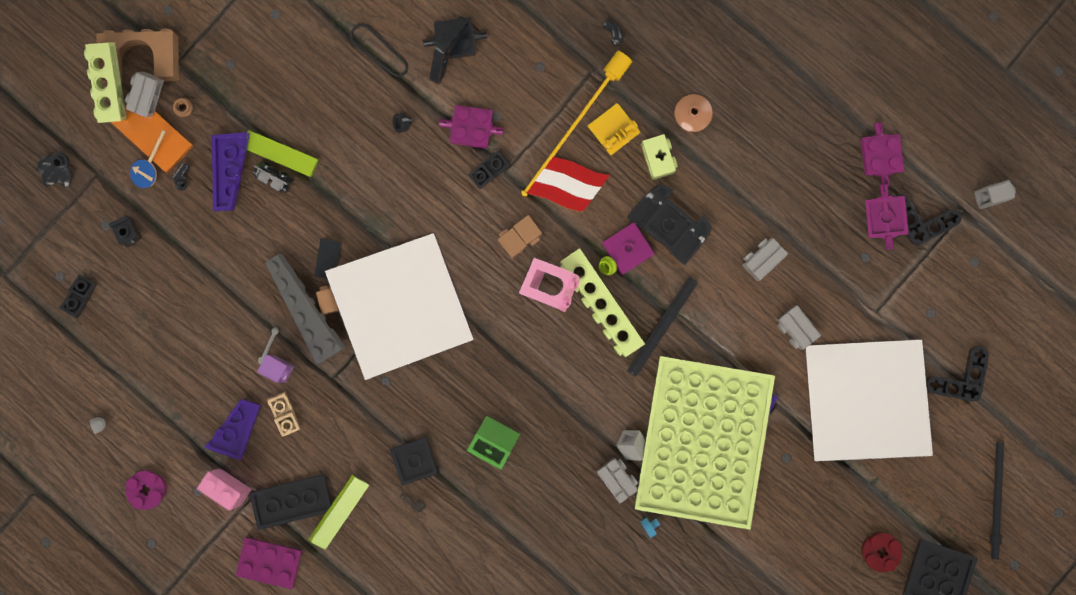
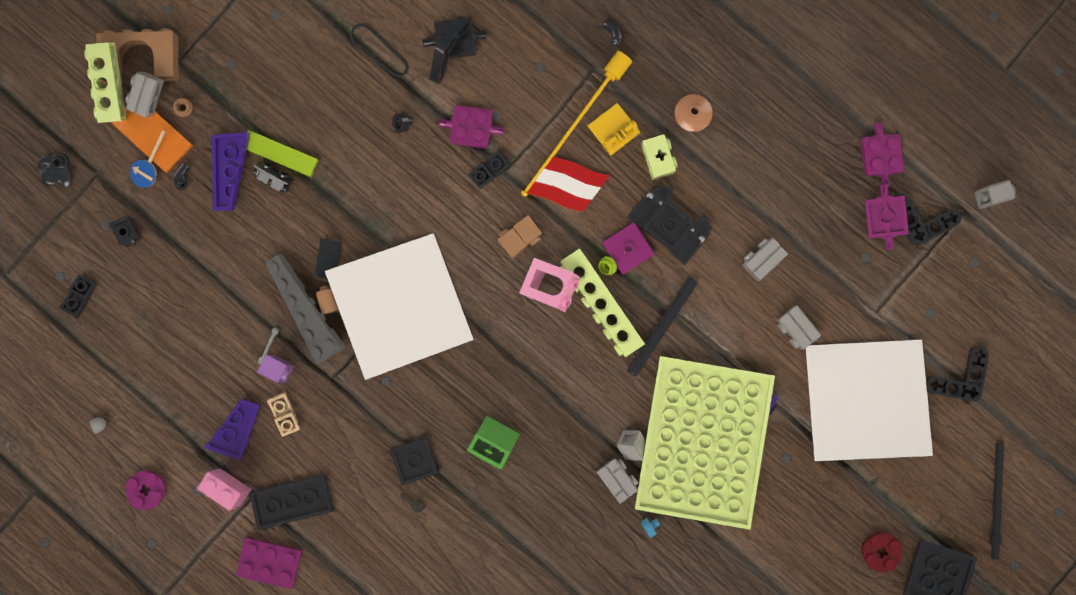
lime tile [308,475,369,550] -> none

